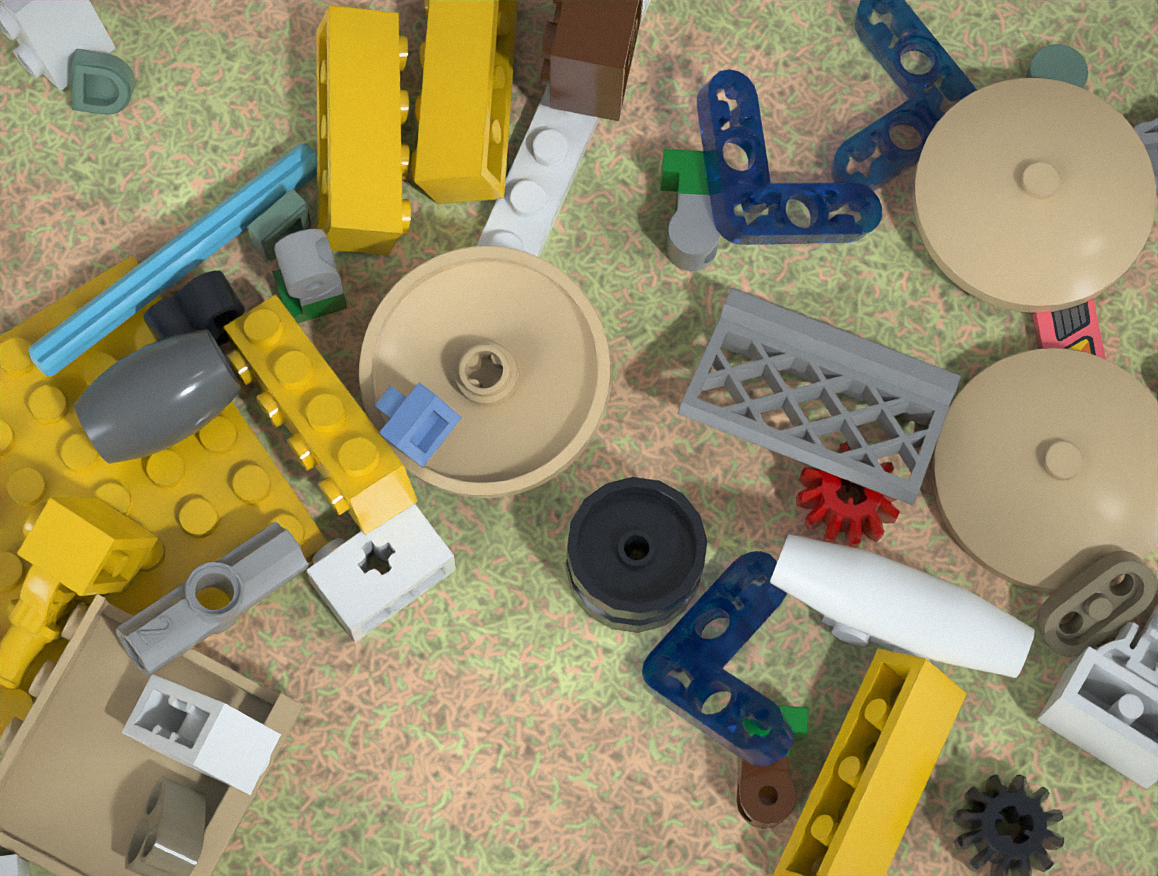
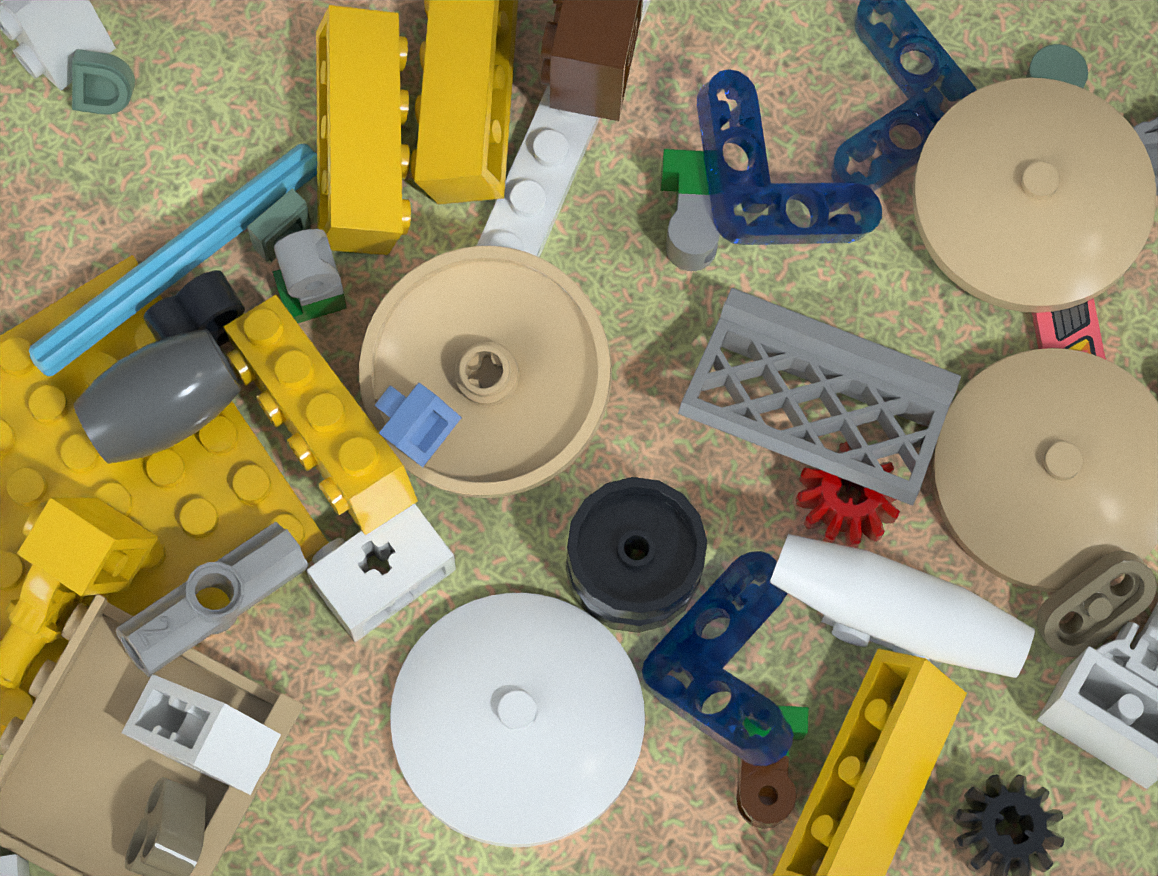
none -> white dish [390,593,645,847]

